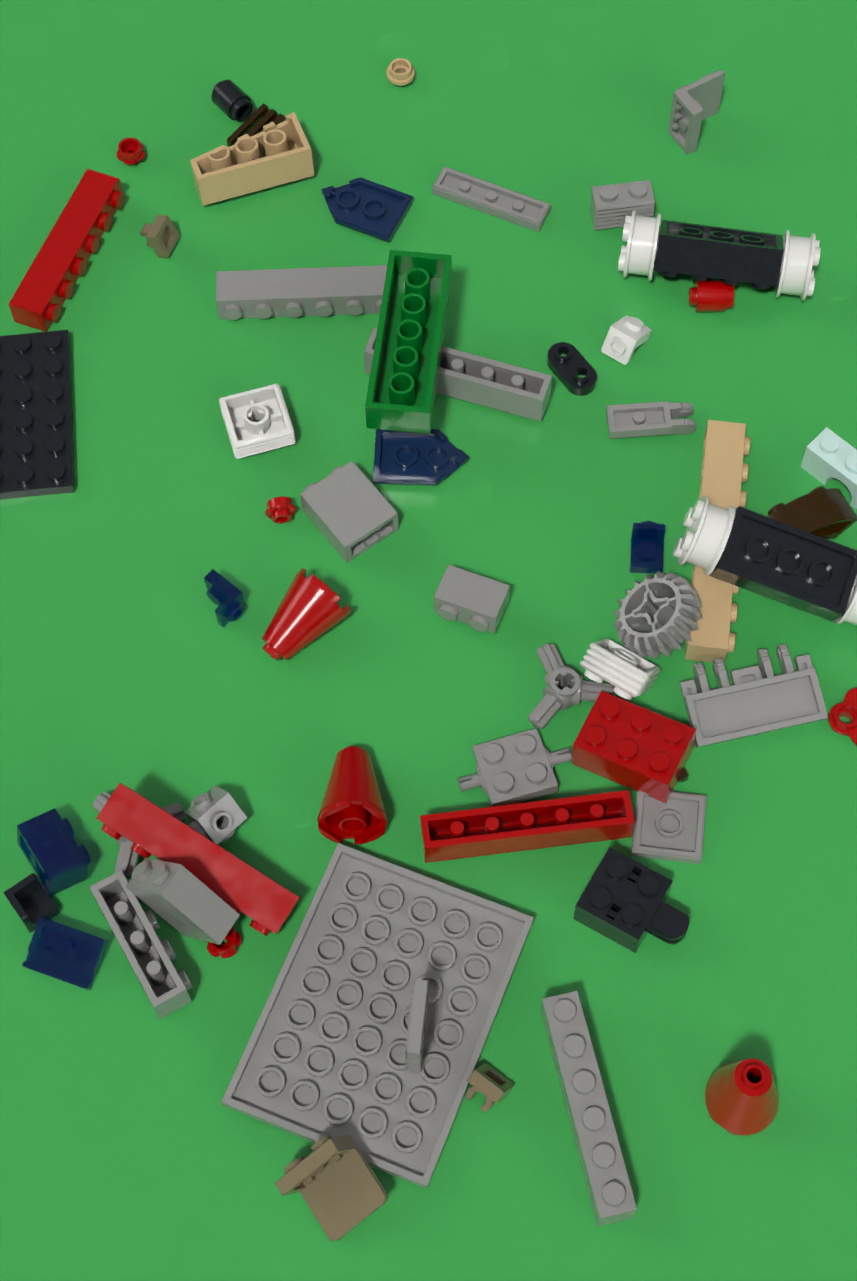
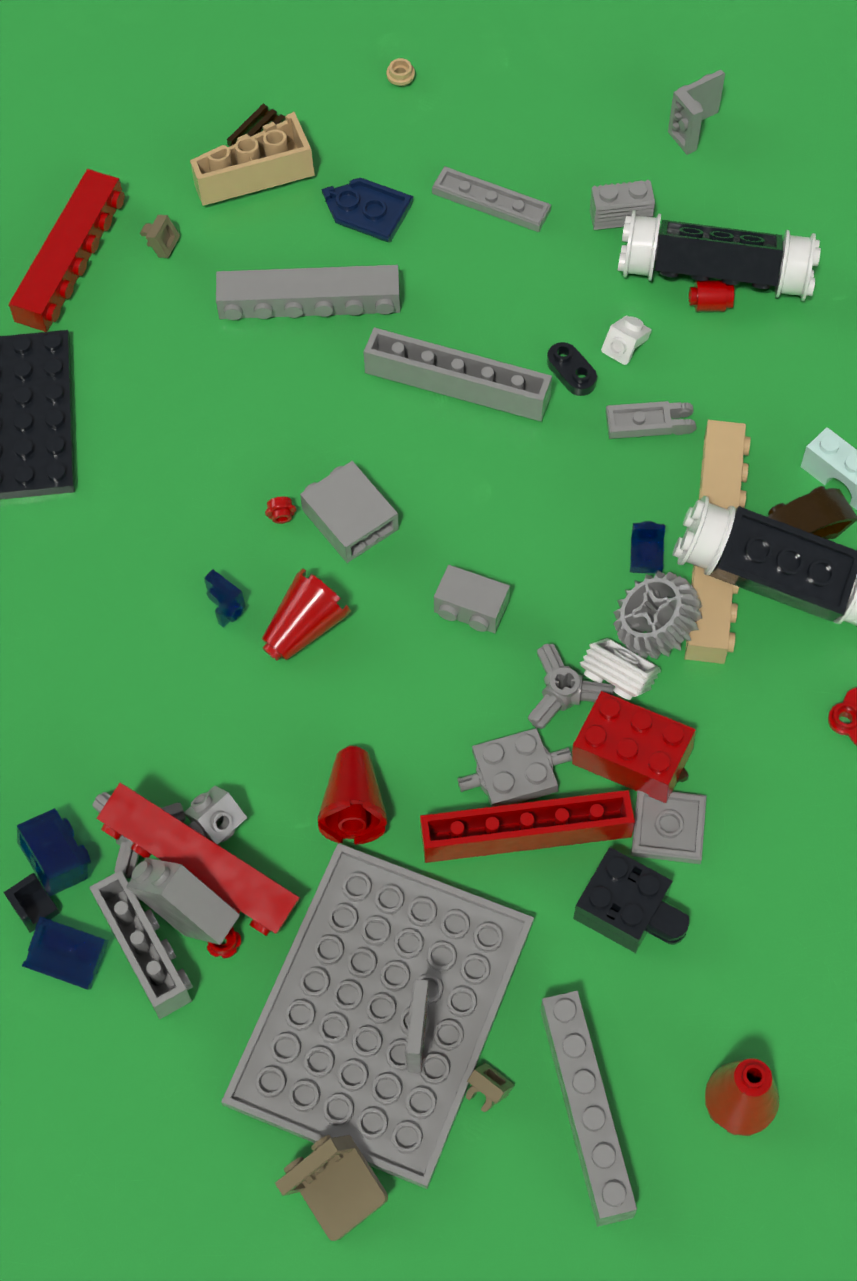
red plate [116,137,145,165] -> none
black brick [211,80,253,122] -> none
white brick [219,383,296,459] -> none
green brick [365,250,452,434] -> none
dark blue tile [373,429,469,486] -> none
light grey hinge [679,644,828,748] -> none

